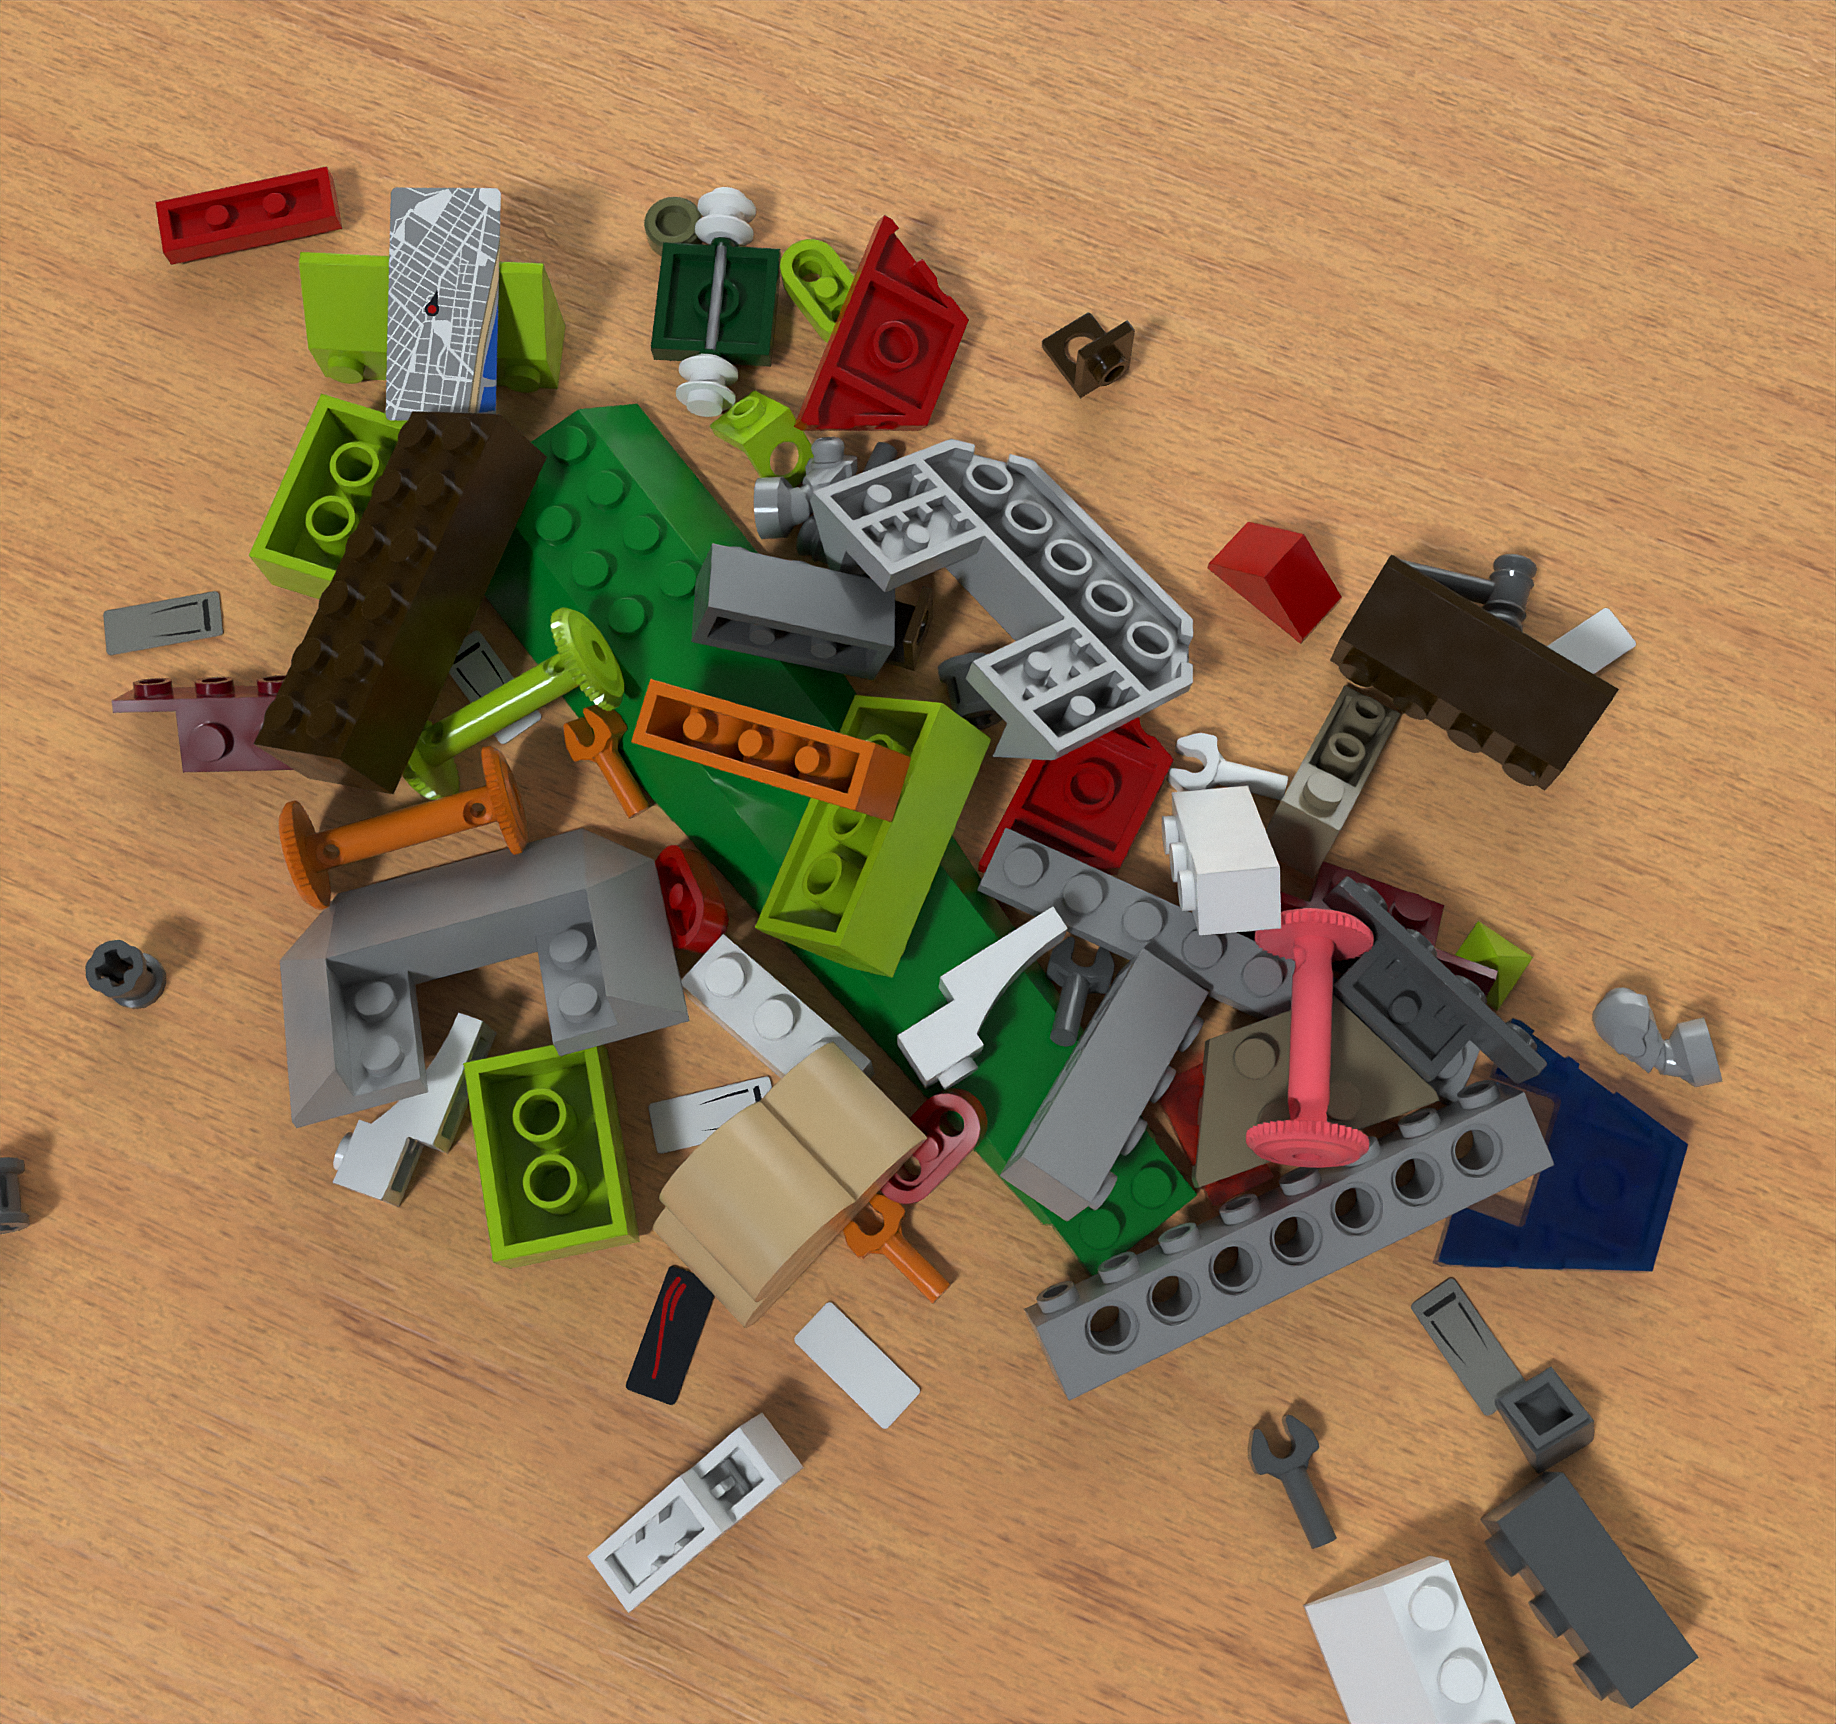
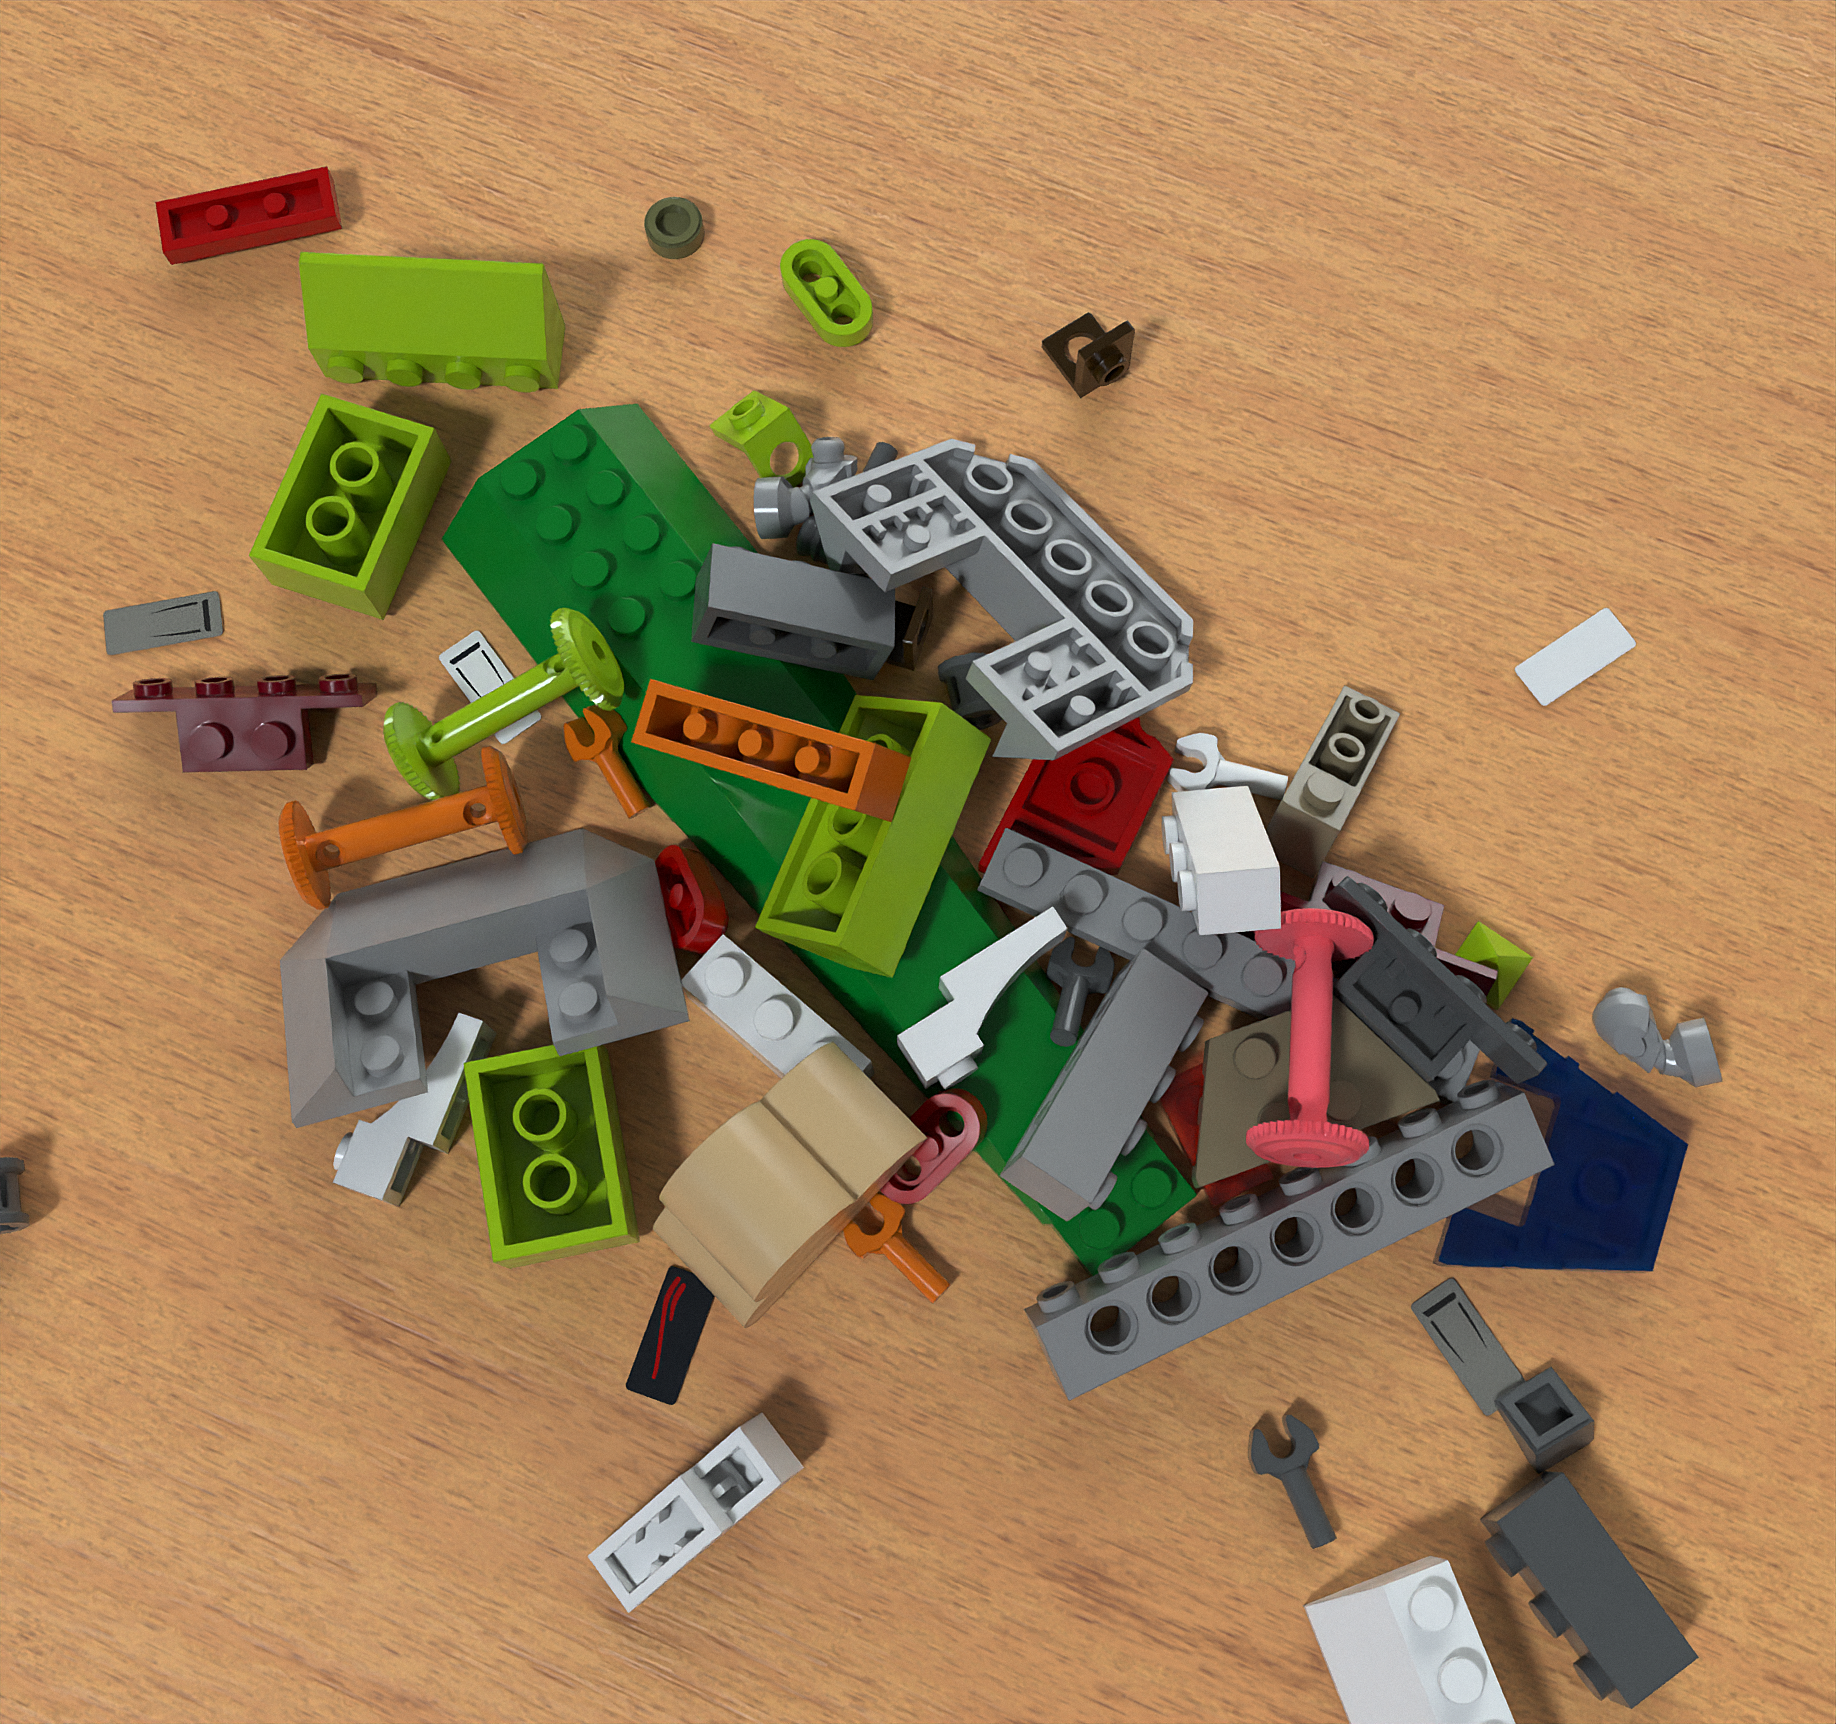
dark grey bush [85,940,166,1009] -> none
dark brown brick [254,411,547,794] -> none
light grey sticker [386,187,501,421] -> none
white sticker [649,1077,772,1154] -> none
dark green plate [651,187,782,417] -> none
red wing [794,215,969,431] -> none
white sticker [794,1302,920,1429] -> none
red slope [1207,522,1342,644] -> none
dark brown slope [1330,554,1619,791] -> none
dark grey piece [1388,554,1537,631] -> none

